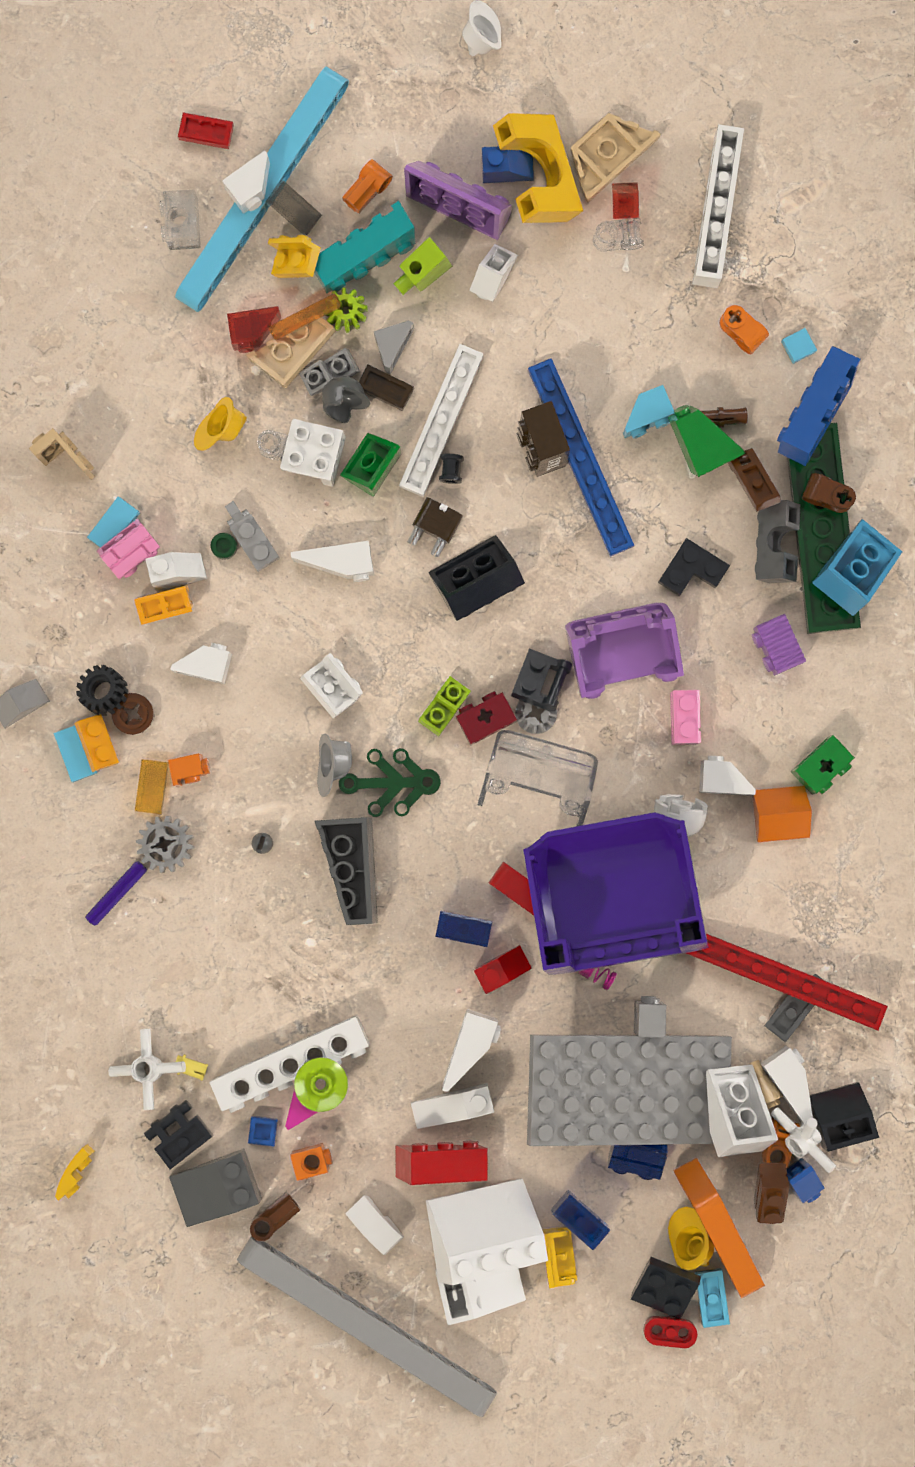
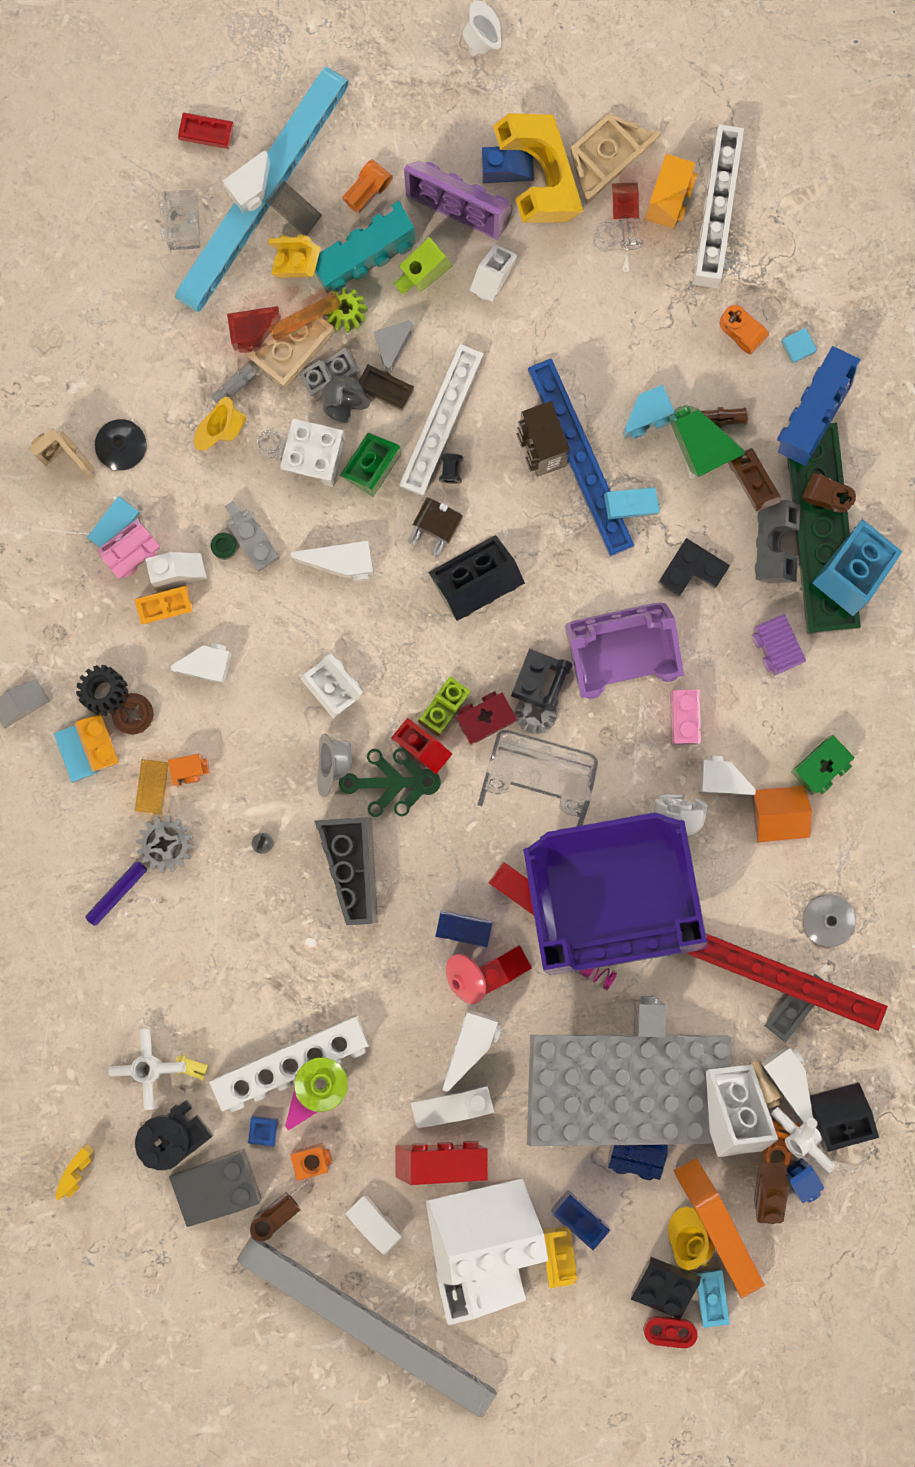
none -> black dish [95,419,147,471]
none -> black plate [135,1115,190,1171]
none -> light grey axle [212,364,256,404]
none -> red slope [391,718,453,774]
none -> coral dish [446,954,486,1004]
none -> medium azure tile [604,487,660,520]
none -> light orange slope [645,154,697,229]
none -> light grey dish [803,894,856,947]

